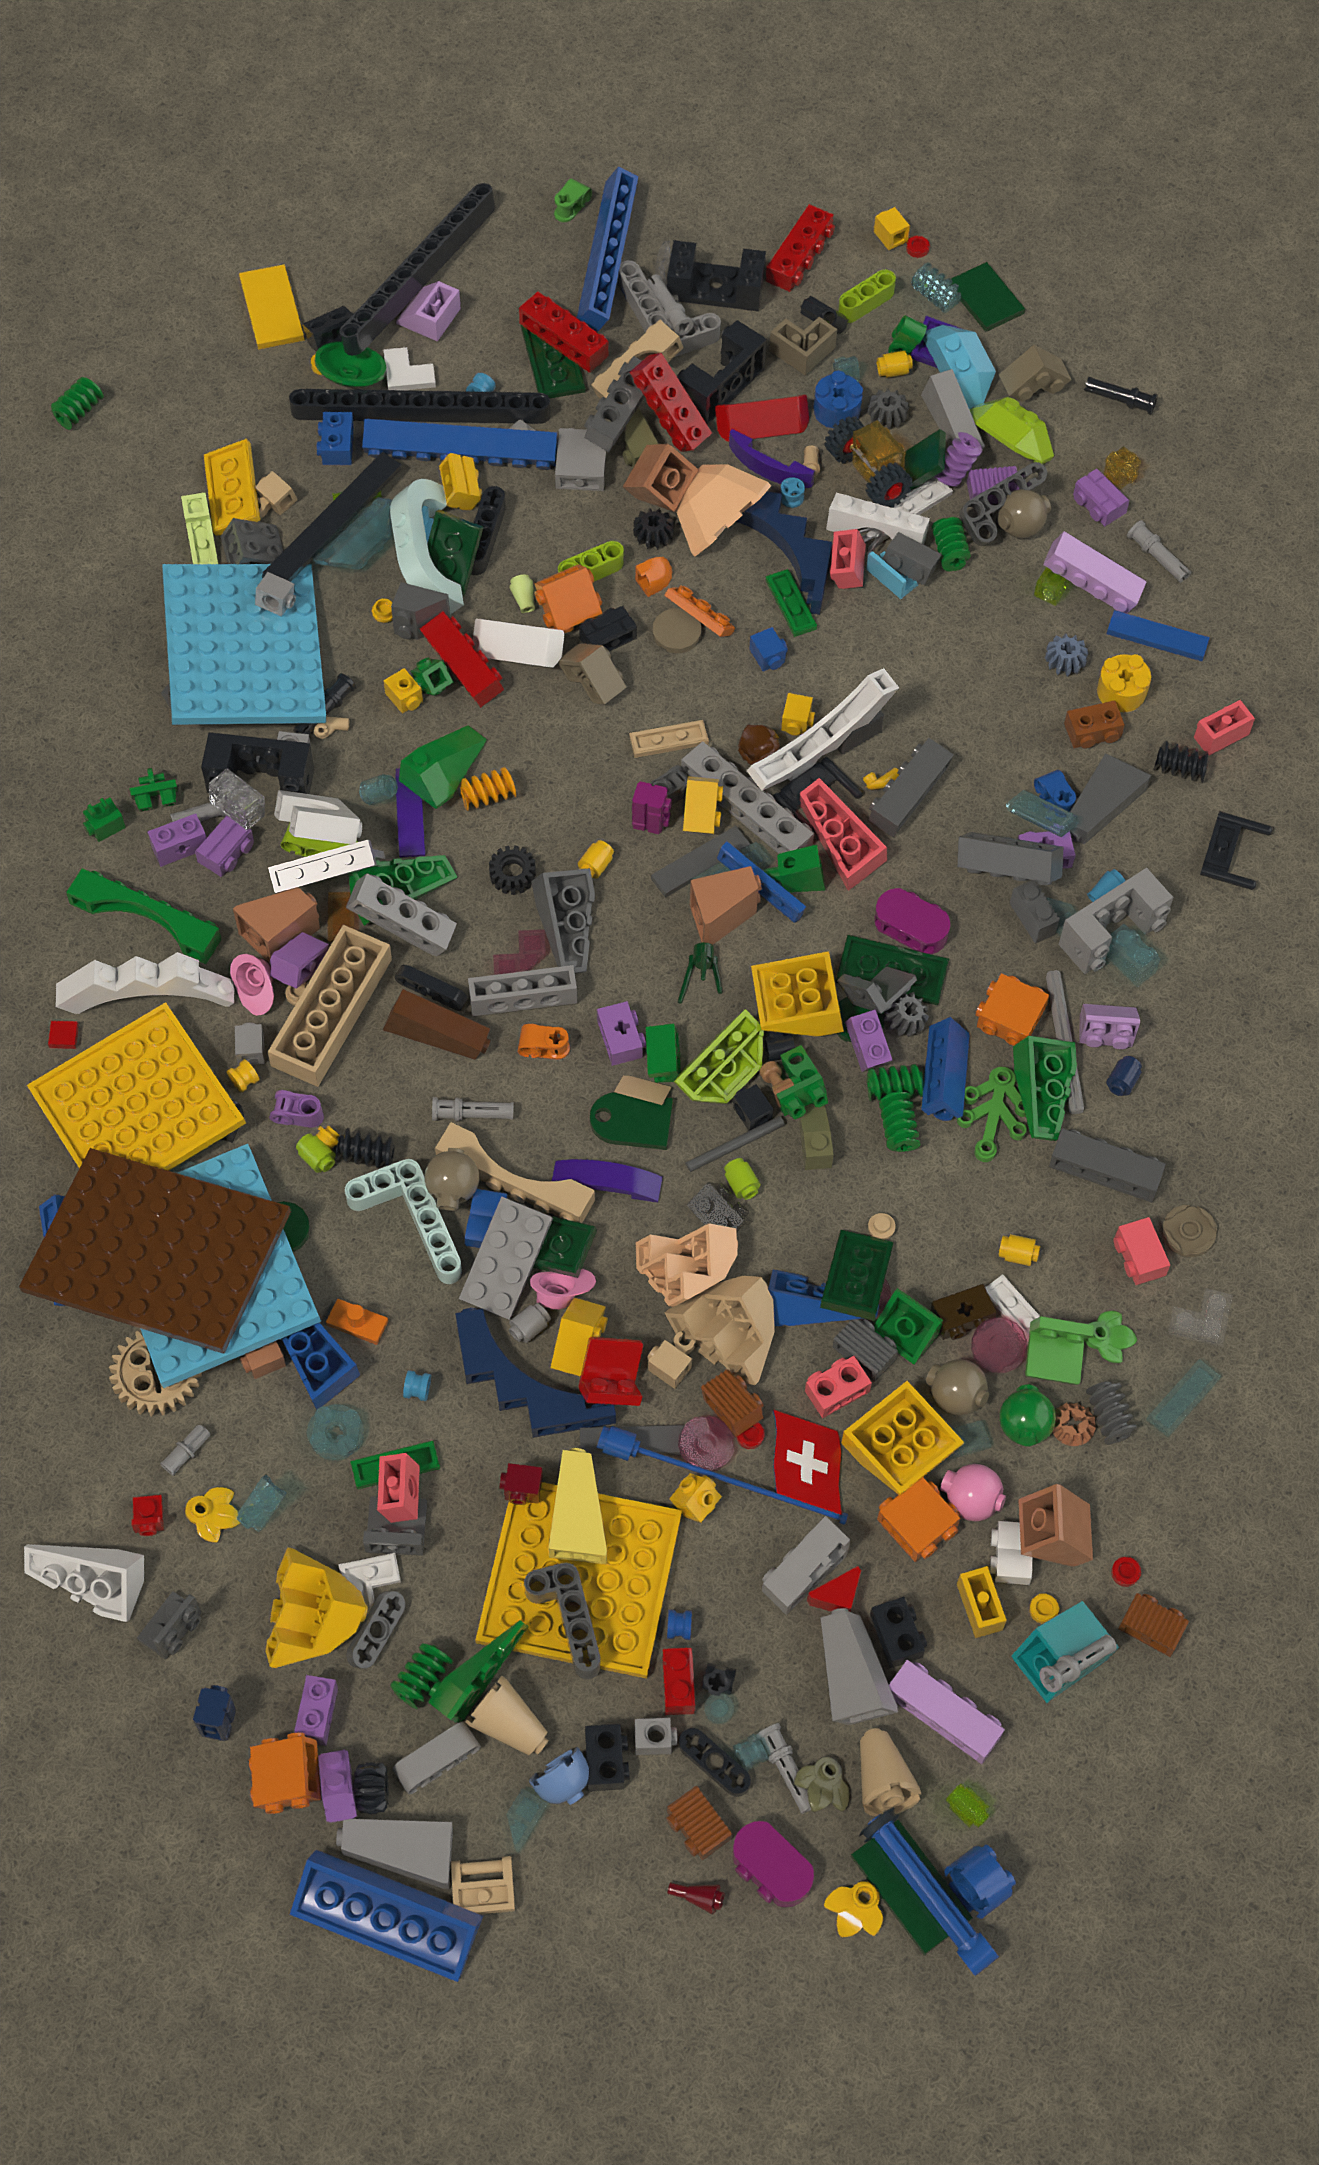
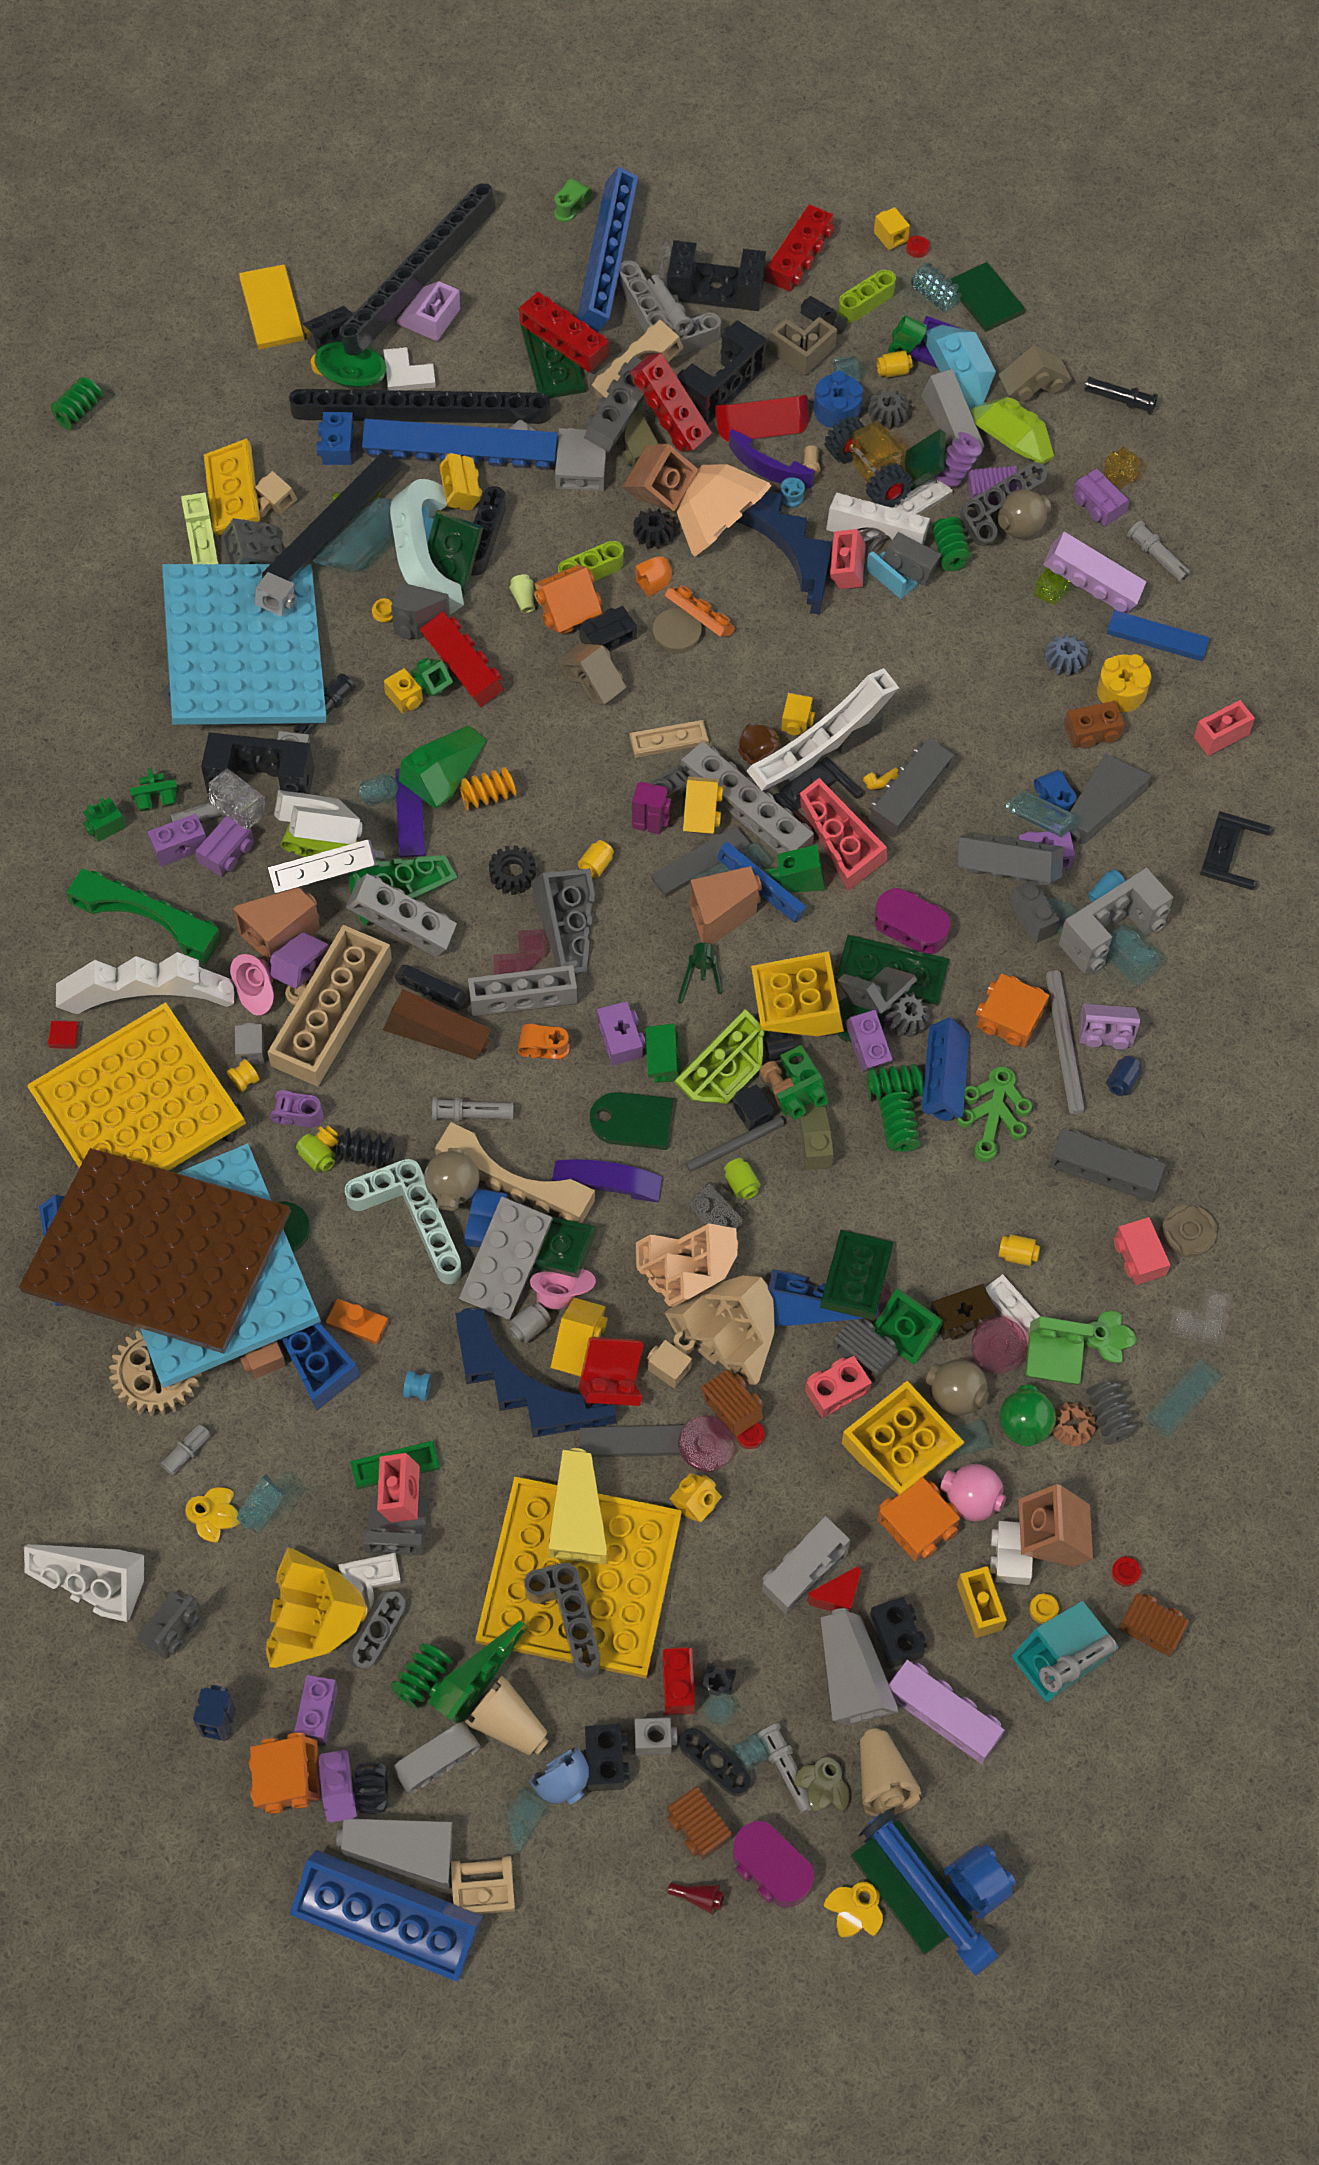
red bracket [131,1495,164,1536] -> none
clear light blue plate [307,1404,364,1461] -> none
tan arm [314,717,350,739] -> none
clear orange tile [328,892,355,942] -> none
dark azure wheel [466,373,496,392] -> none
white piece [473,618,564,667] -> none
dark red brick [499,1463,543,1505] -> none
flag [597,1410,848,1525] -> none
tan sticker [614,1075,671,1105] -> none
blue wheel [667,1609,692,1640] -> none
blue brick [749,627,788,671] -> none
green tile [765,569,817,637] -> none
tan plate [868,1213,896,1240] -> none
clear neon green brick [945,1783,990,1828] -> none
green wedge [1013,1036,1077,1141] -> none
black piece [1153,740,1209,784] -> none

